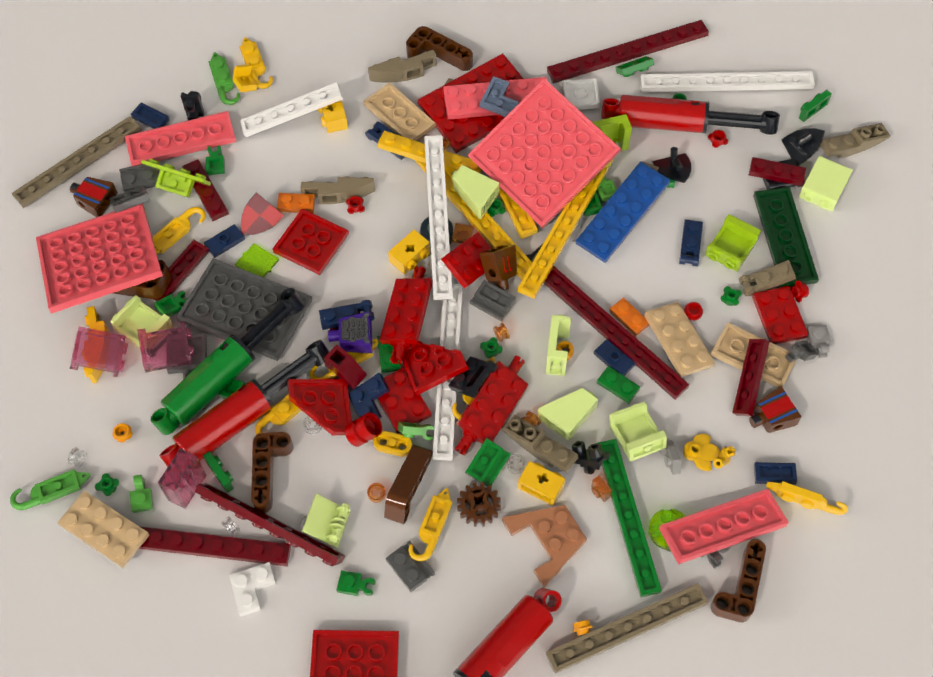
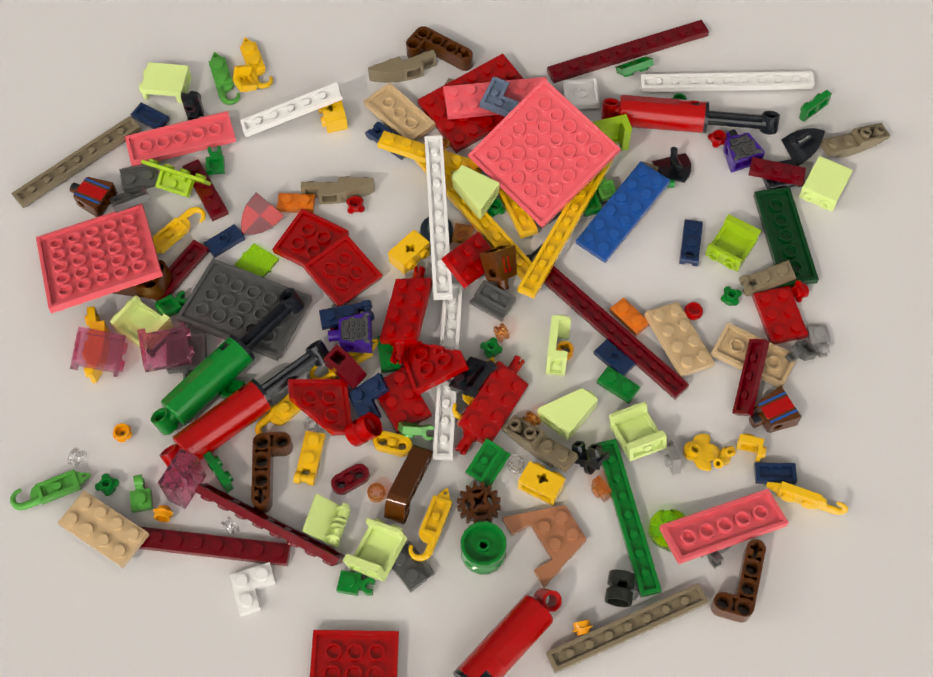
none -> yellowish green panel [139,62,192,103]
none -> light orange plate [153,505,173,522]
none -> yellow plate [293,431,326,486]
none -> red plate [303,235,383,307]
none -> dark red plate [331,464,370,495]
none -> yellowish green panel [343,518,407,582]
none -> green wheel [461,522,506,575]
none -> pearl dark grey wheel [605,569,636,607]
none -> torso [723,129,765,173]
none -> yellow bracket [736,434,767,463]

